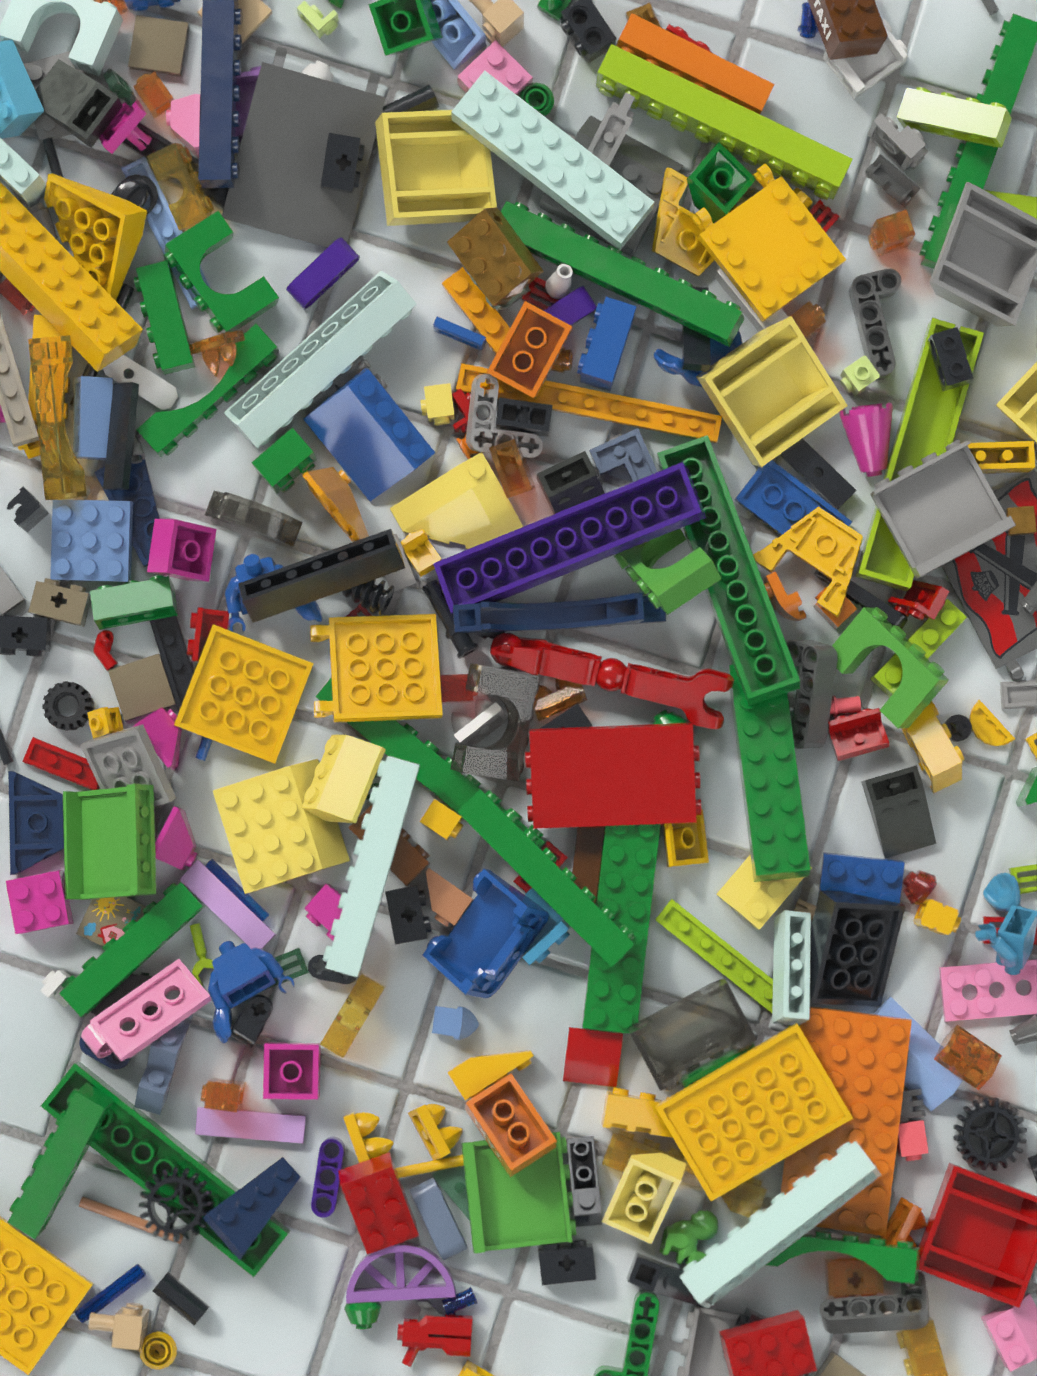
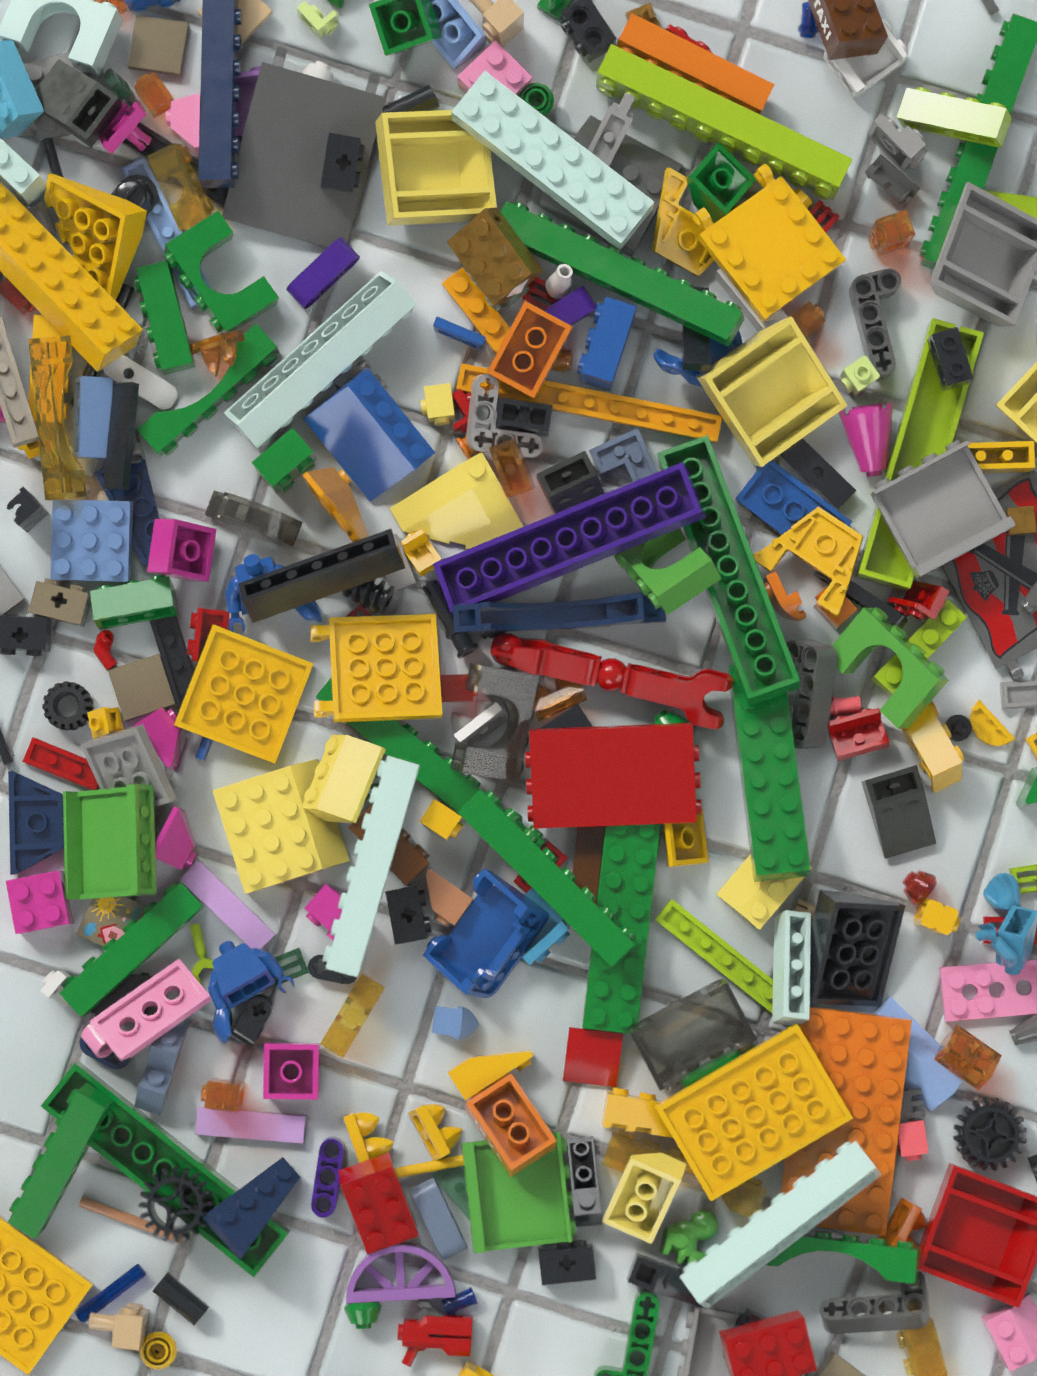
clear blue bar [205,858,269,922] -> none
blue plate [817,852,905,903] -> none
clear orange brick [824,1258,884,1298] -> none

